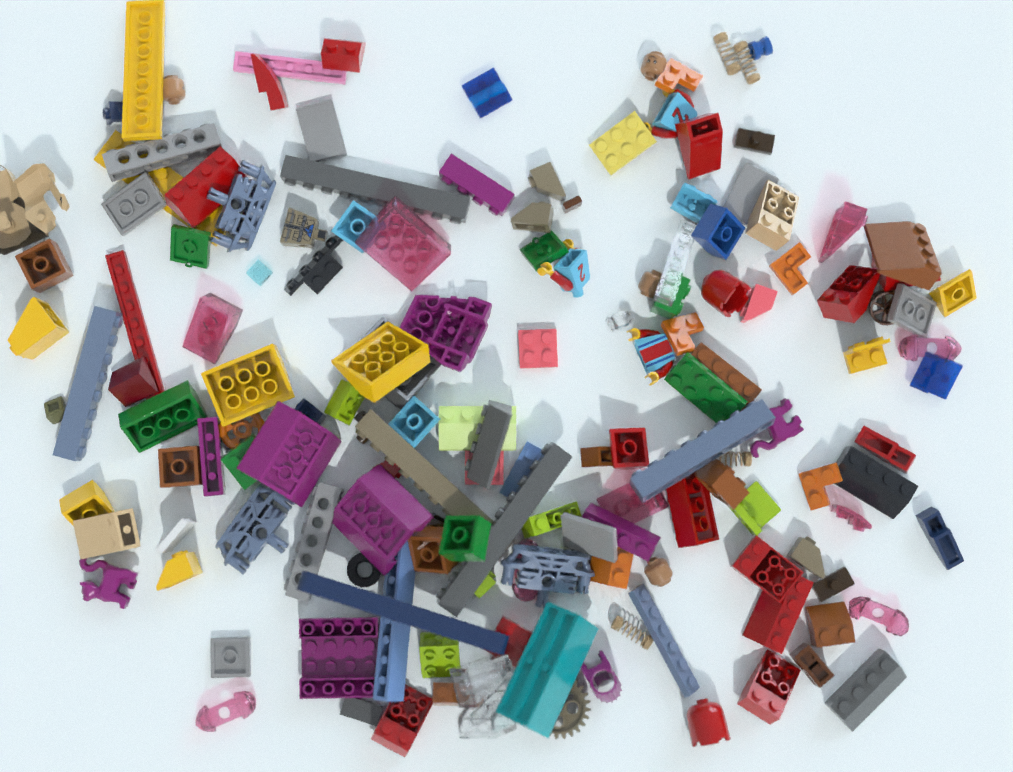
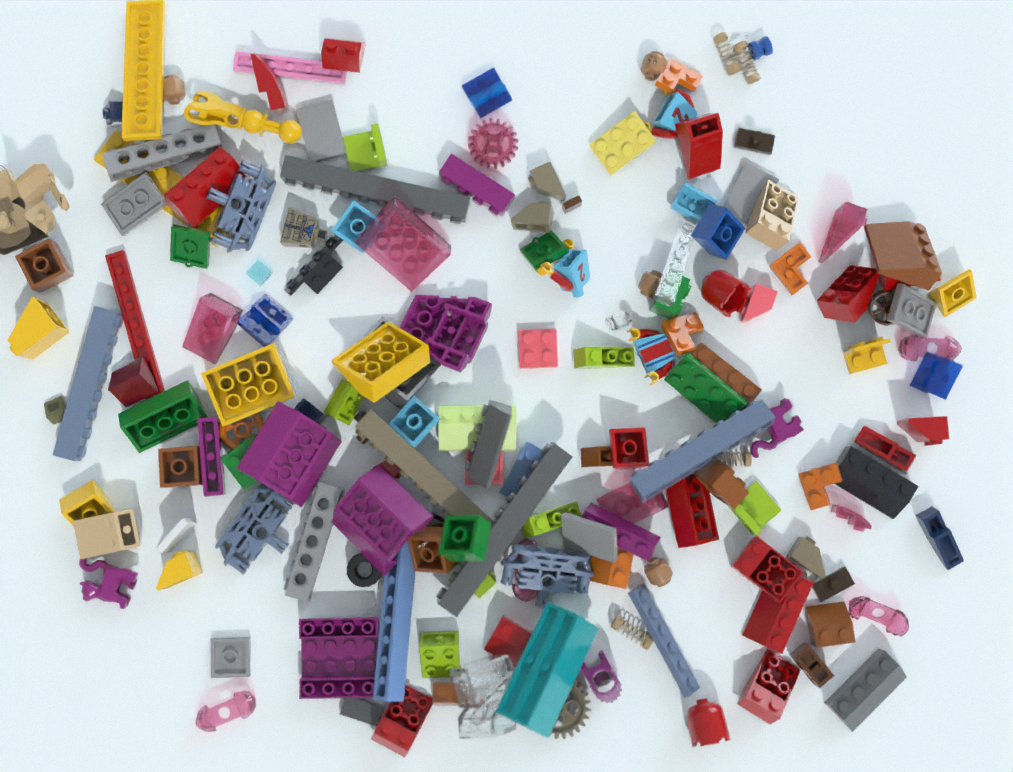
dark blue beam [296,570,510,655] -> none
none -> yellow piece [184,91,302,144]
none -> clear blue slope [237,294,293,347]
none -> lime bracket [343,123,388,172]
none -> clear pink gear [468,118,519,169]
none -> lime slope [573,347,635,369]
none -> red slope [897,416,950,446]

